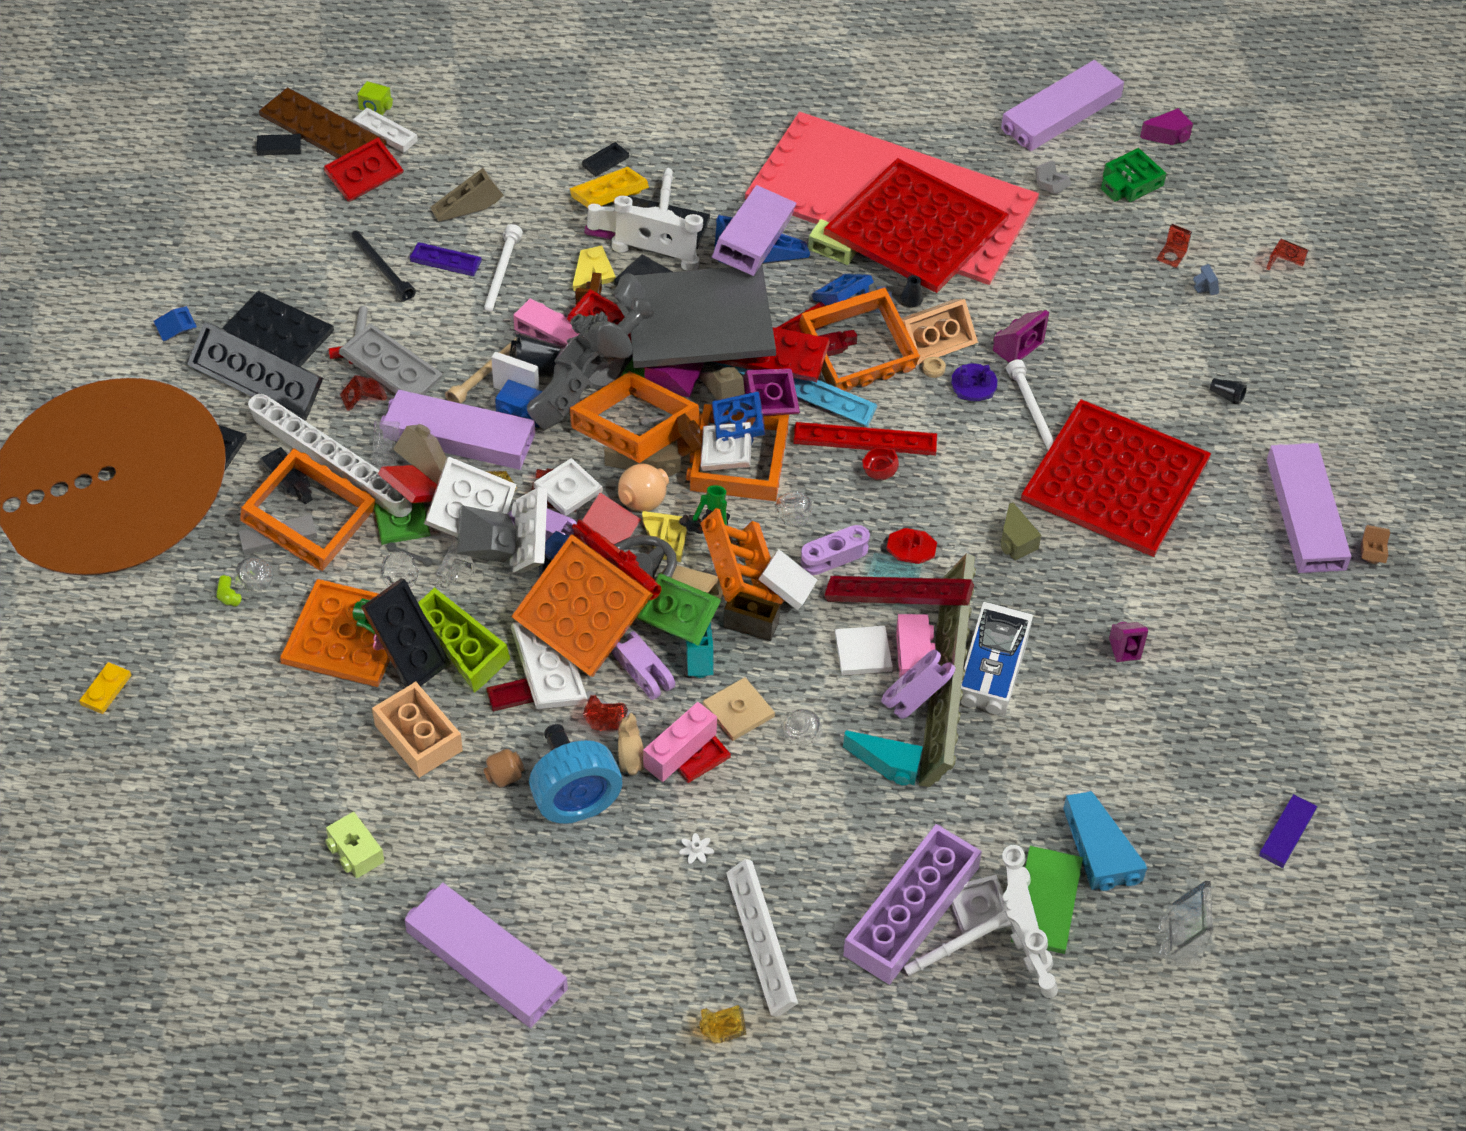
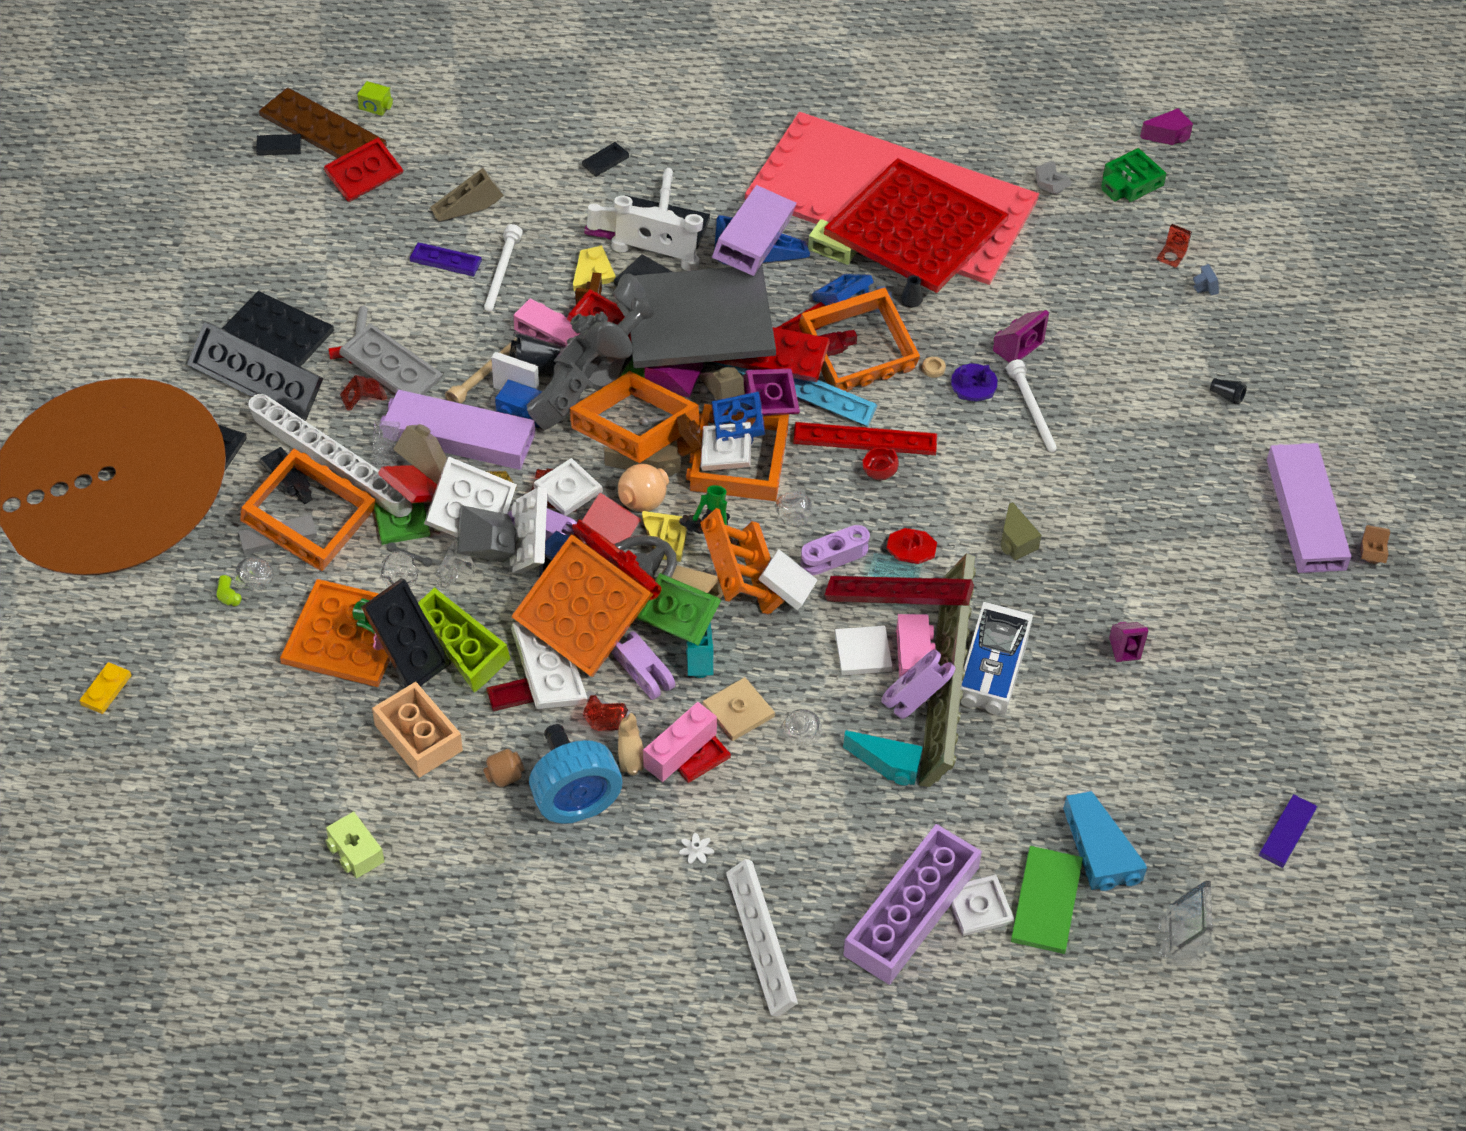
blue panel [154,306,197,341] -> none
black piece [351,230,416,302] -> none
white plate [353,108,418,153] -> none
lavender brick [405,883,568,1028] -> none
yellow plate [569,166,649,208] -> none
clear yellow bracket [699,1005,747,1044] -> none
dark brown brick [723,592,781,641] -> none
light nougat slope [901,299,978,365] -> none
white piece [903,845,1058,998] -> none
lavender brick [1001,60,1124,151] -> none
red plate [1020,399,1211,557] -> none
clear red bracket [1266,239,1309,270] -> none

